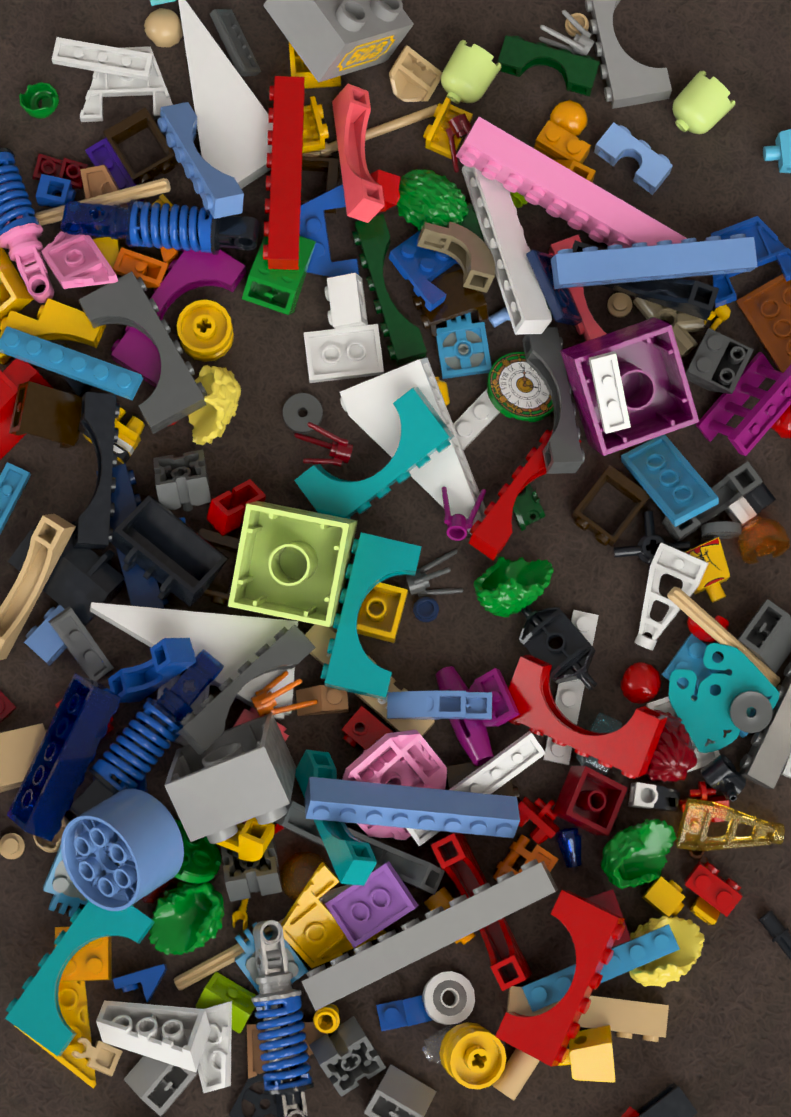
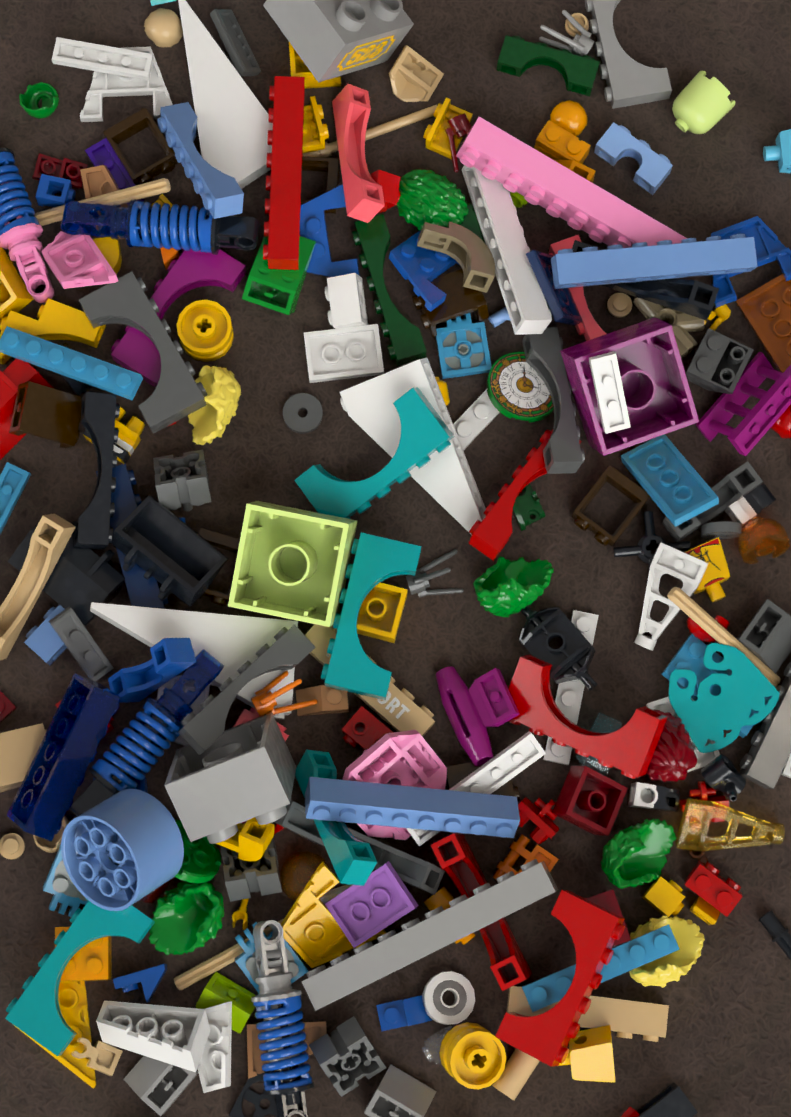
orange slope [112,247,168,288] -> none
red piece [207,479,266,536] -> none
dark red plant [294,422,353,467] -> none
yellow cone [313,1004,340,1033] -> none
medium blue slope [387,691,492,720] -> none
dark blue plate [413,597,439,623] -> none
yellowish green cylinder [441,40,501,104] -> none
magenta plant [442,486,486,541] -> none
clear blue cone [556,828,582,868] -> none
red hair [621,662,661,704] -> none
dark grey piece [729,691,772,733] -> none

